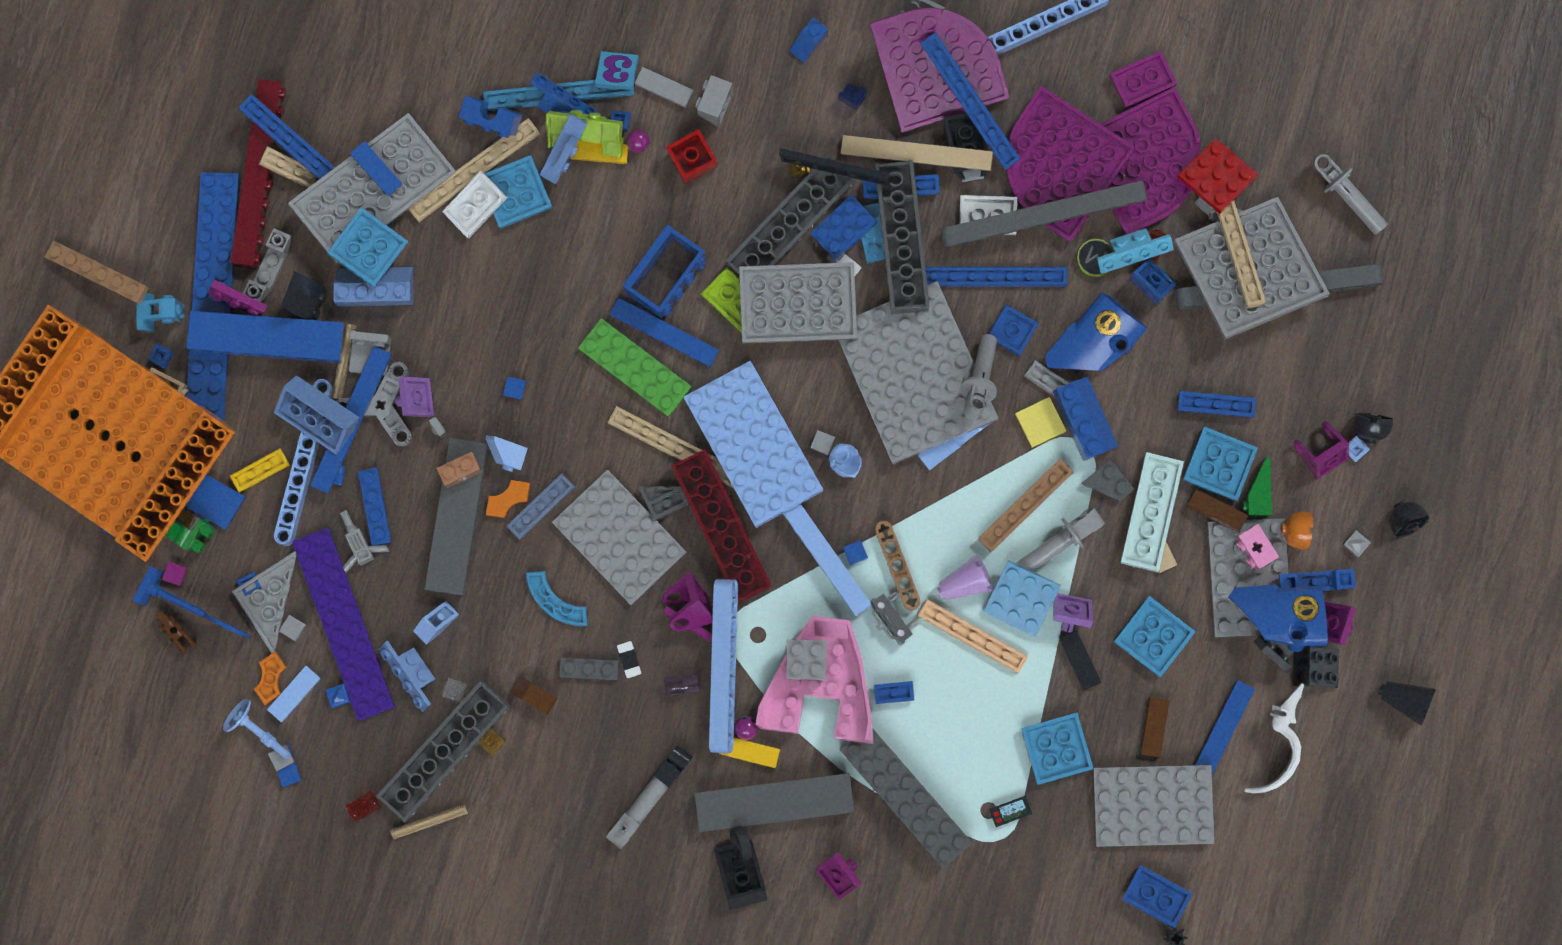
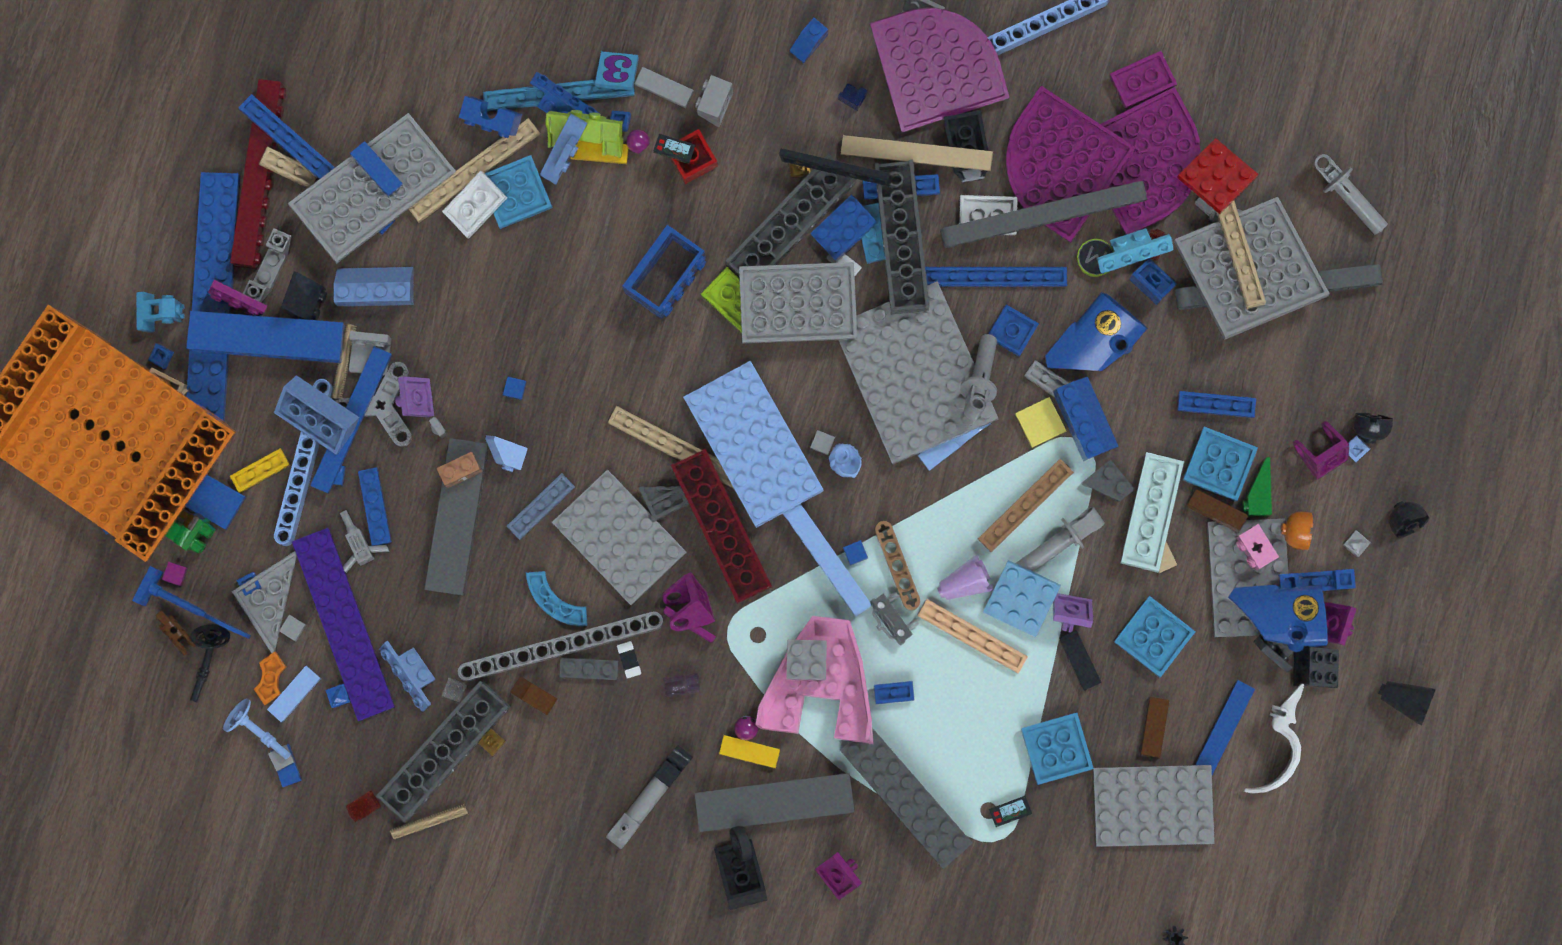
medium nougat plate [45,241,149,304] -> none
dark azure plate [327,207,408,288] -> none
light blue slope [413,601,459,645] -> none
orange tile [486,480,530,518] -> none
bright green plate [578,318,692,417] -> none
blue tile [610,298,719,368] -> none
light blue beam [709,579,738,753] -> none
blue tile [920,32,1020,170] -> none
blue plate [1122,865,1193,929] -> none
none -> black dish [190,625,230,702]
none -> light grey beam [458,612,664,681]
none -> tile [653,134,696,164]

